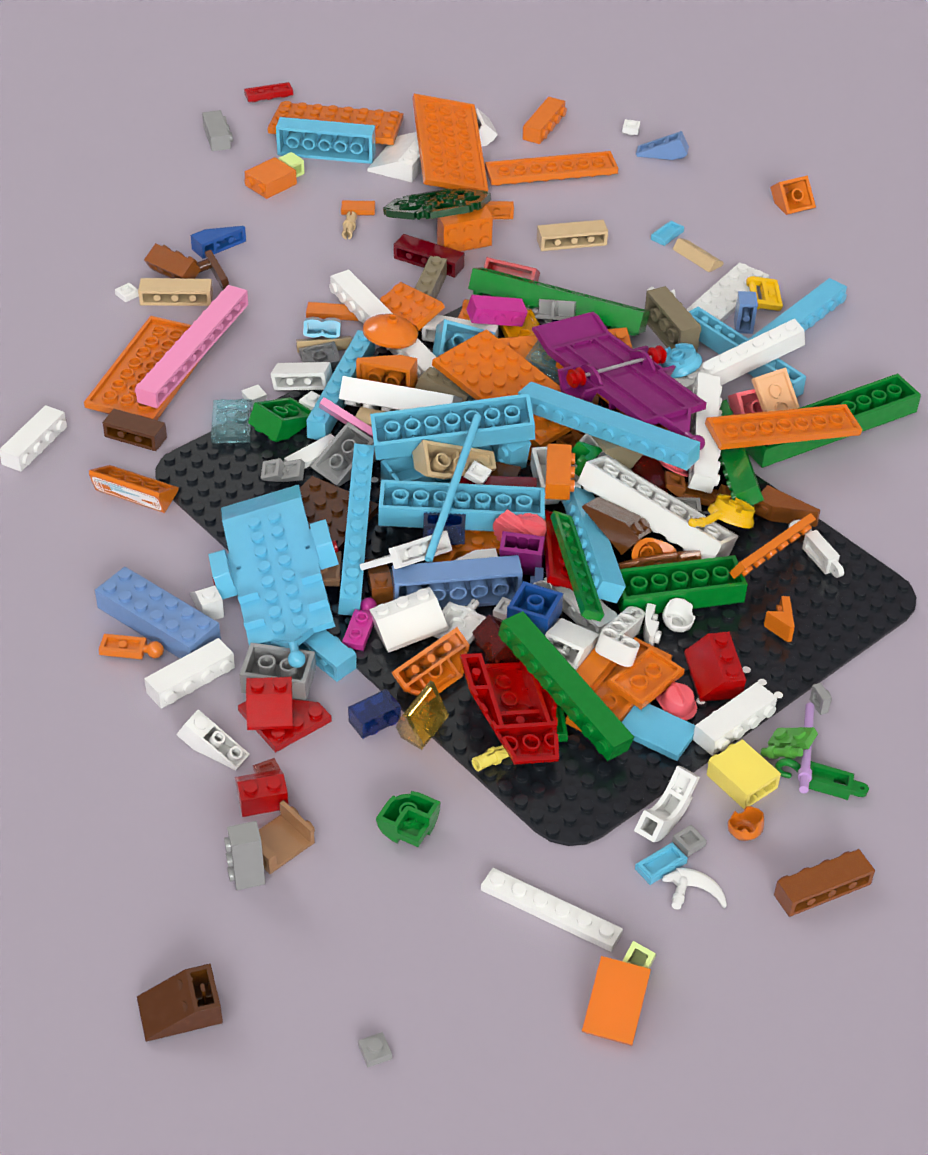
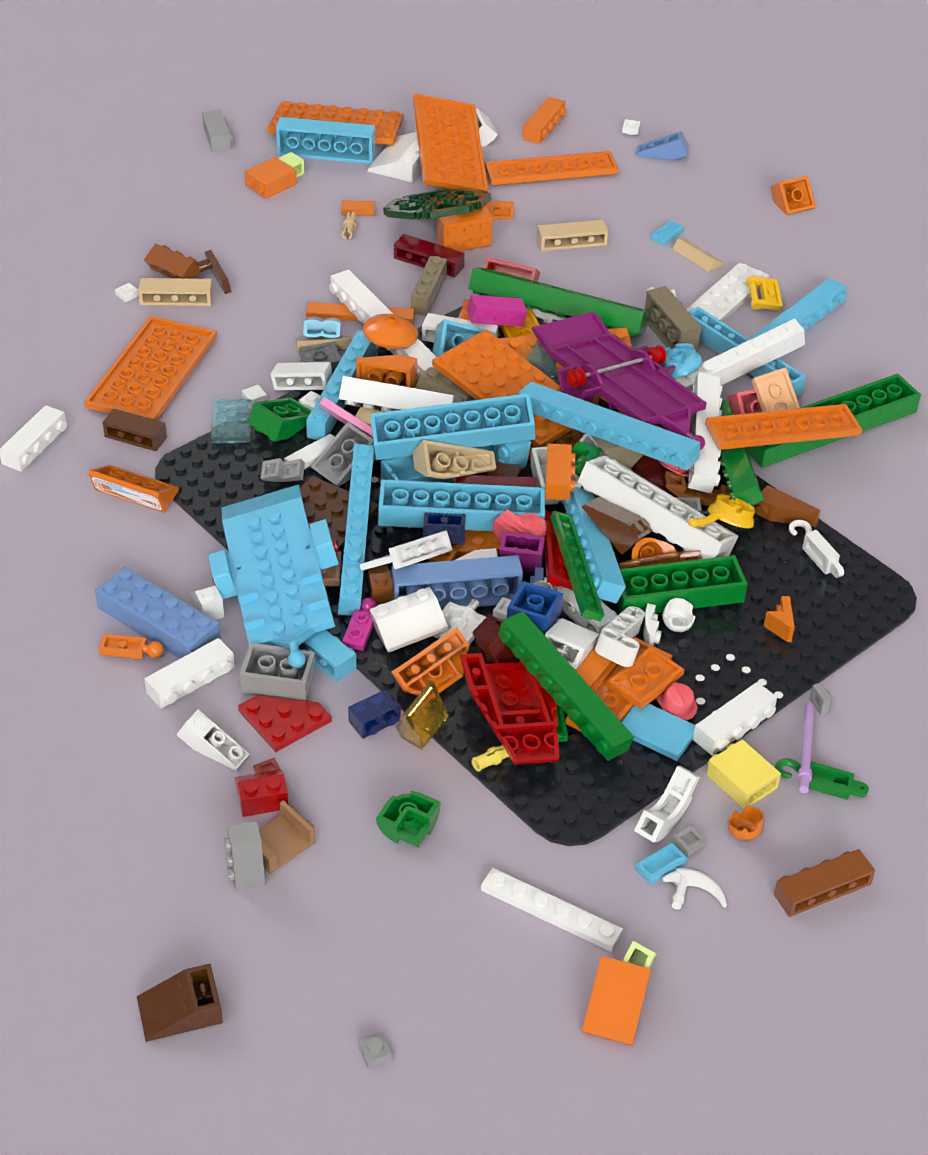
bright pink brick [135,285,248,408] -> none
blue slope [190,226,246,259] -> none
red plate [244,82,293,102] -> none
red slope [246,677,293,730] -> none
orange plate [380,282,445,330] -> none
medium azure piece [425,414,481,562] -> none
white tile [464,460,492,485] -> none
light grey panel [535,299,576,320] -> none
red slope [684,632,746,702] -> none
orange plate [729,513,816,579] -> none
medium blue brick [734,291,758,334] -> none
bright green plate [761,727,818,759] -> none

